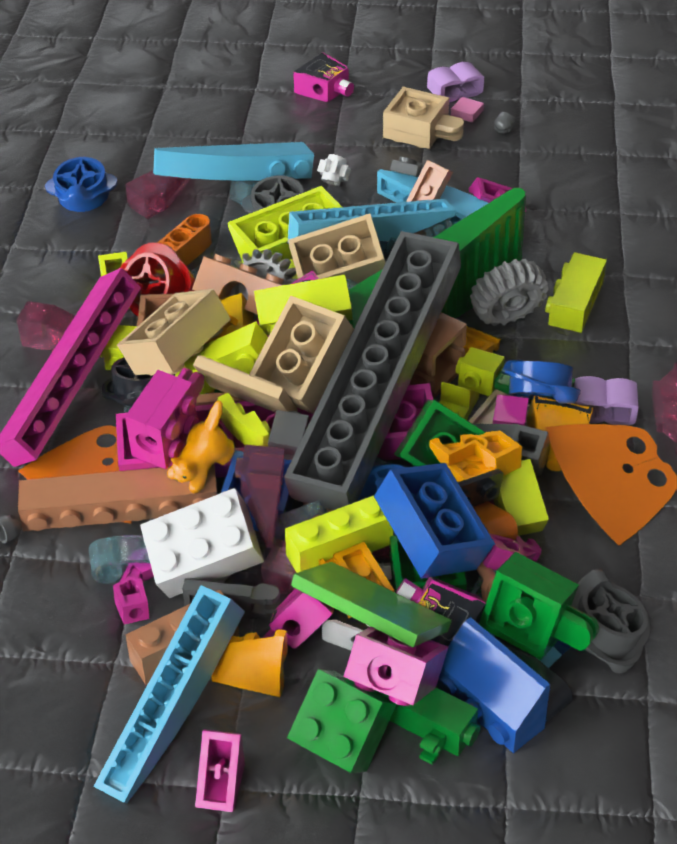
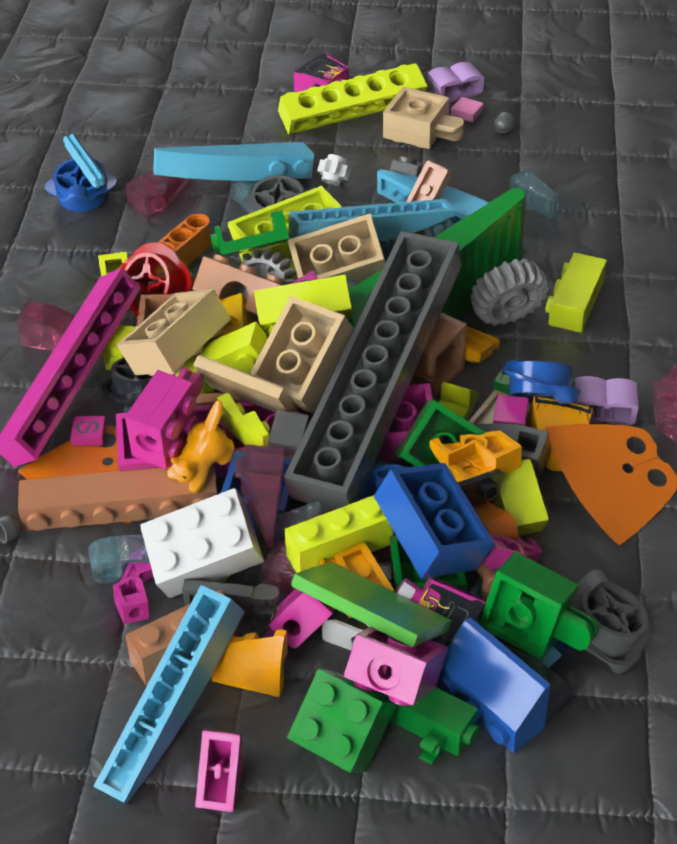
neon yellow brick [455,347,505,396] -> none
dark pink slope [469,177,526,212] -> none
none -> medium azure axle [63,134,106,188]
none -> dark pink tile [71,416,106,446]
none -> green panel [210,210,289,257]
none -> neon yellow brick [278,63,428,135]
none -> clear light blue slope [510,169,559,219]

